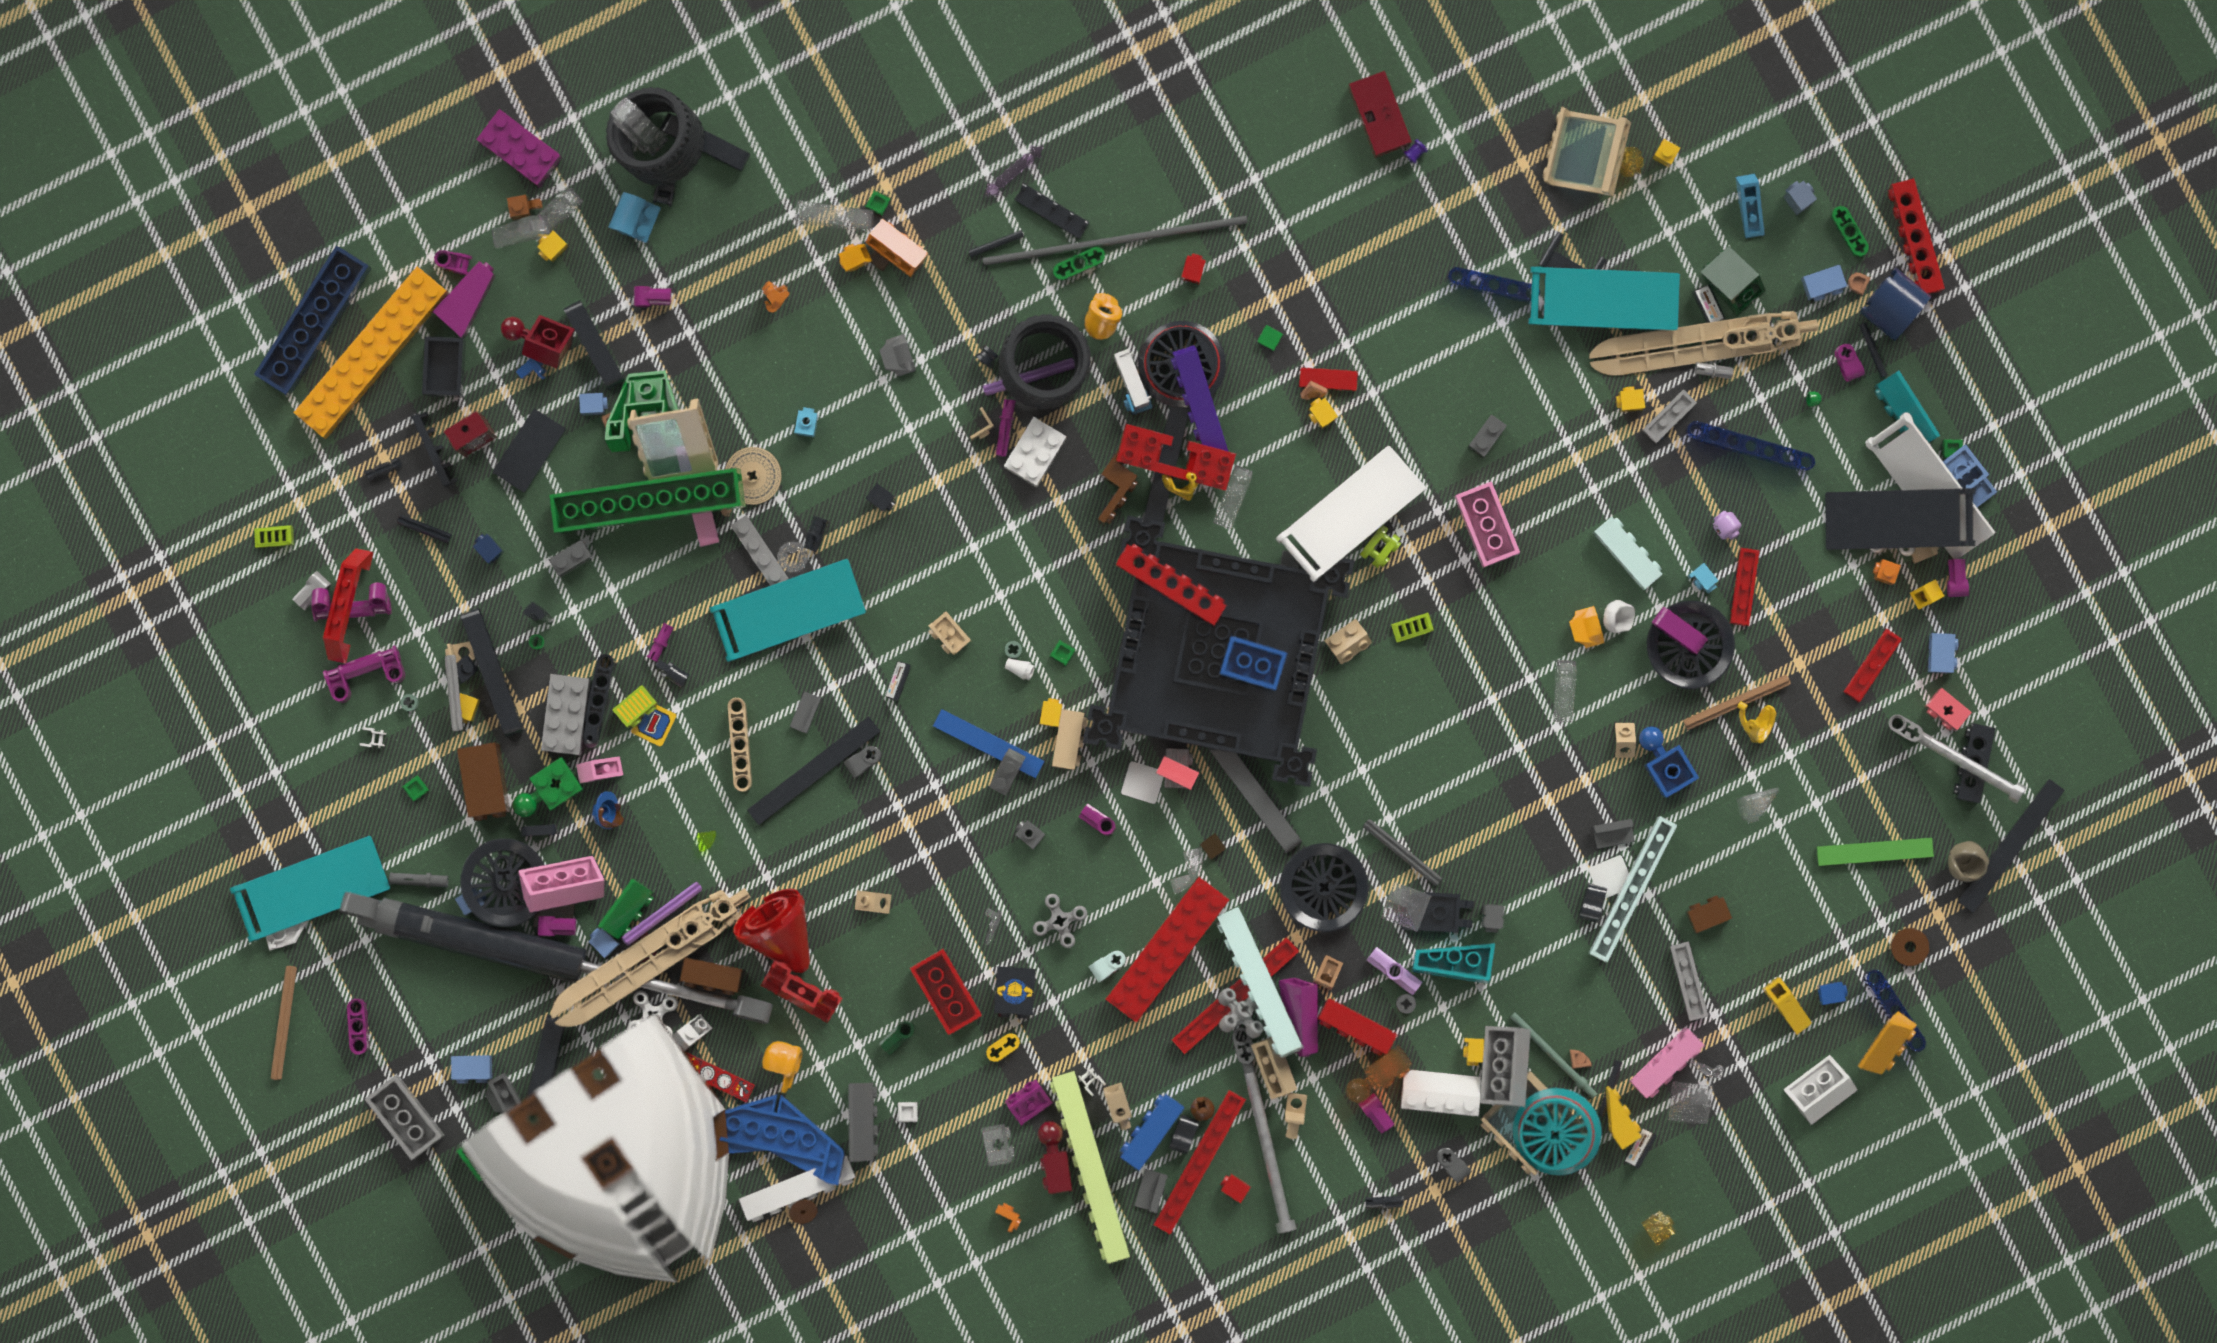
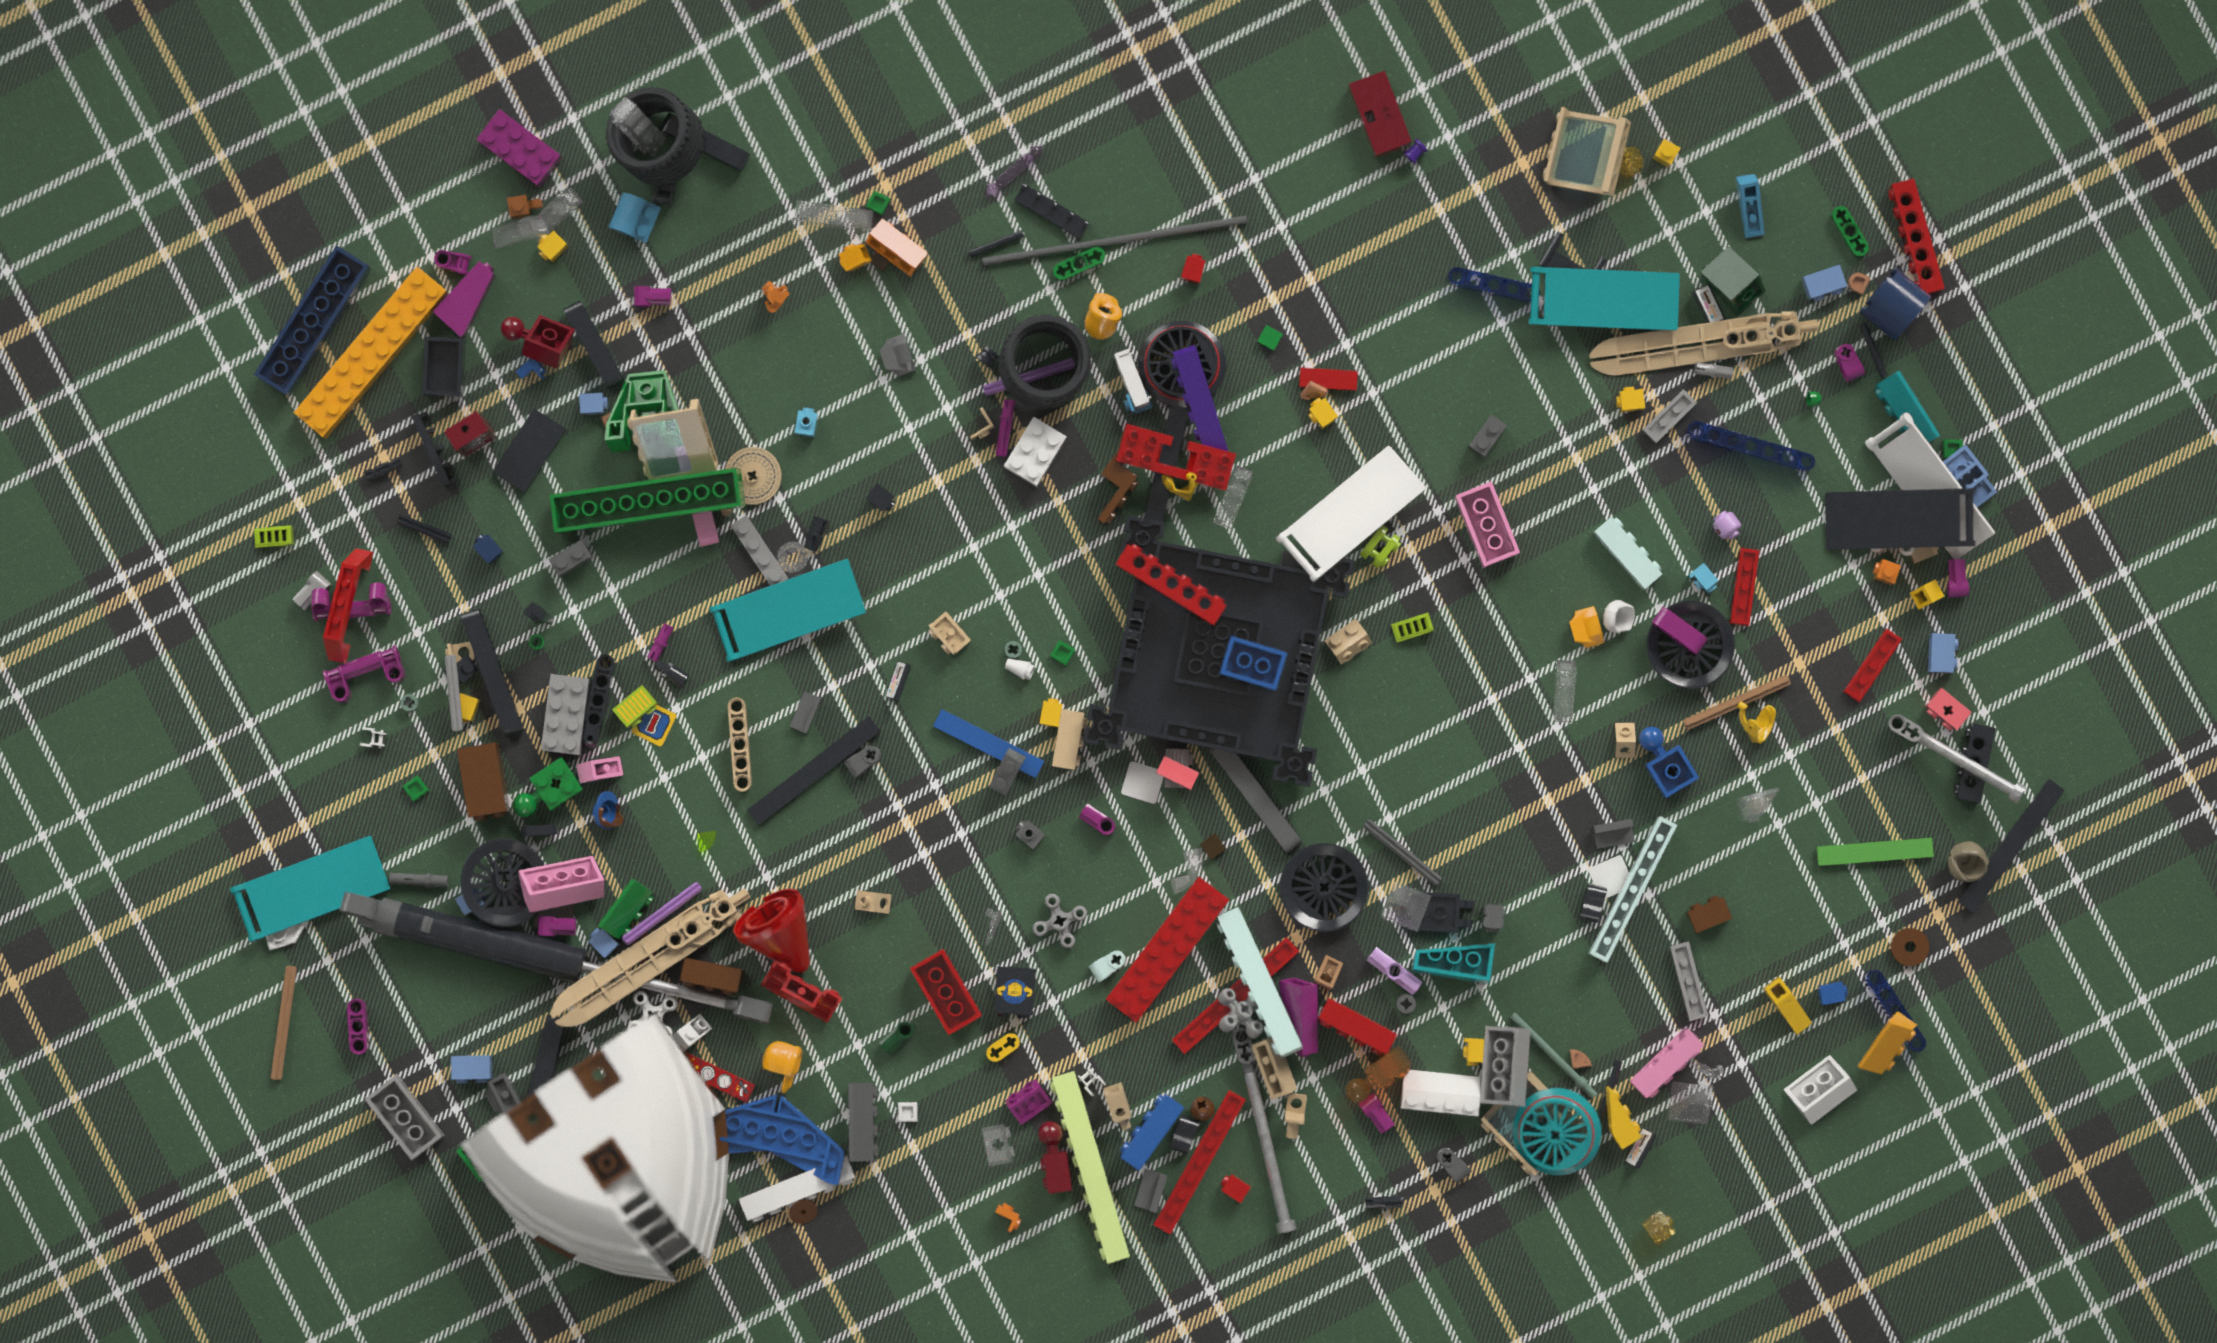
sand blue brick [1784,181,1817,215] -> none

